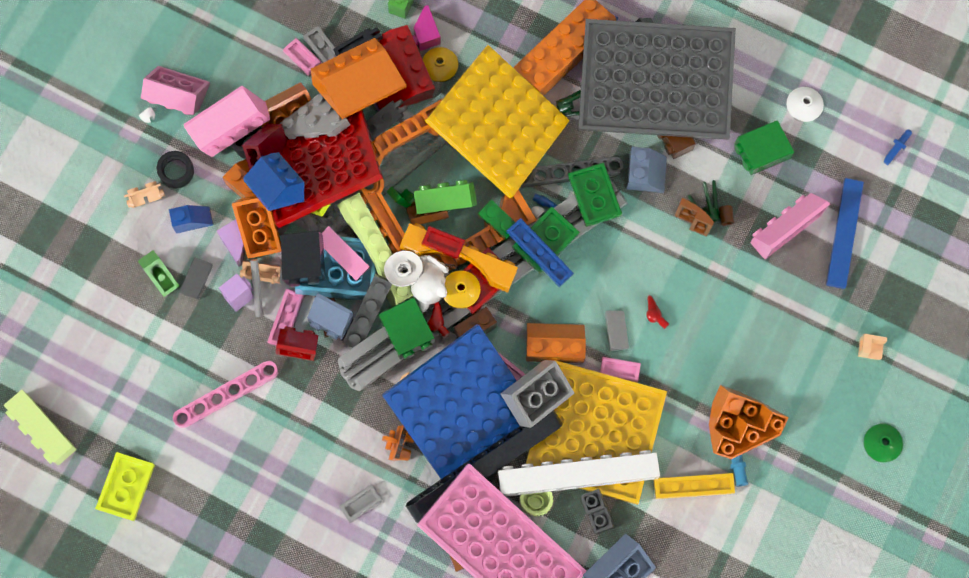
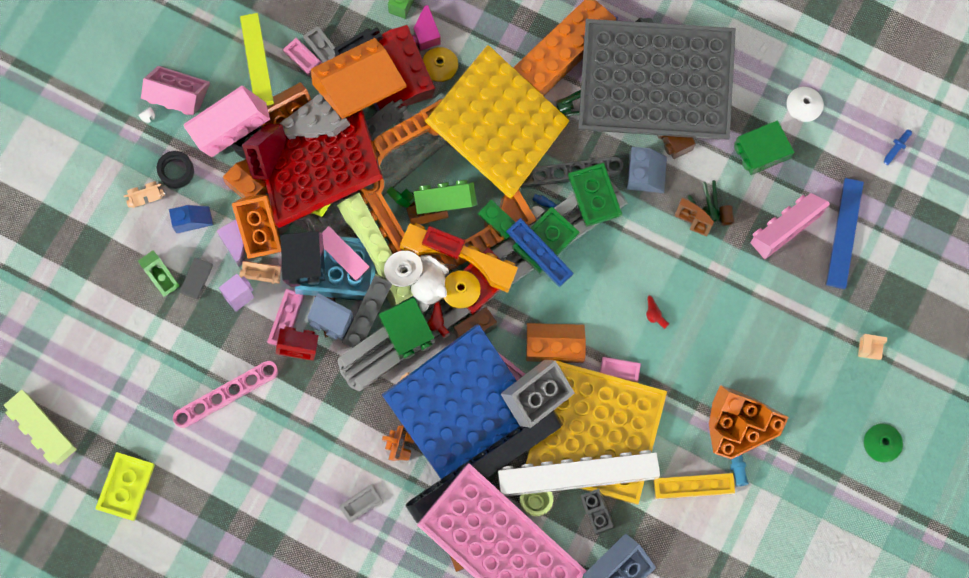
blue slope [244,152,304,211] -> none
light grey bar [250,259,263,317] -> none
light grey slope [605,311,629,351] -> none
none -> neon yellow tile [240,13,274,106]

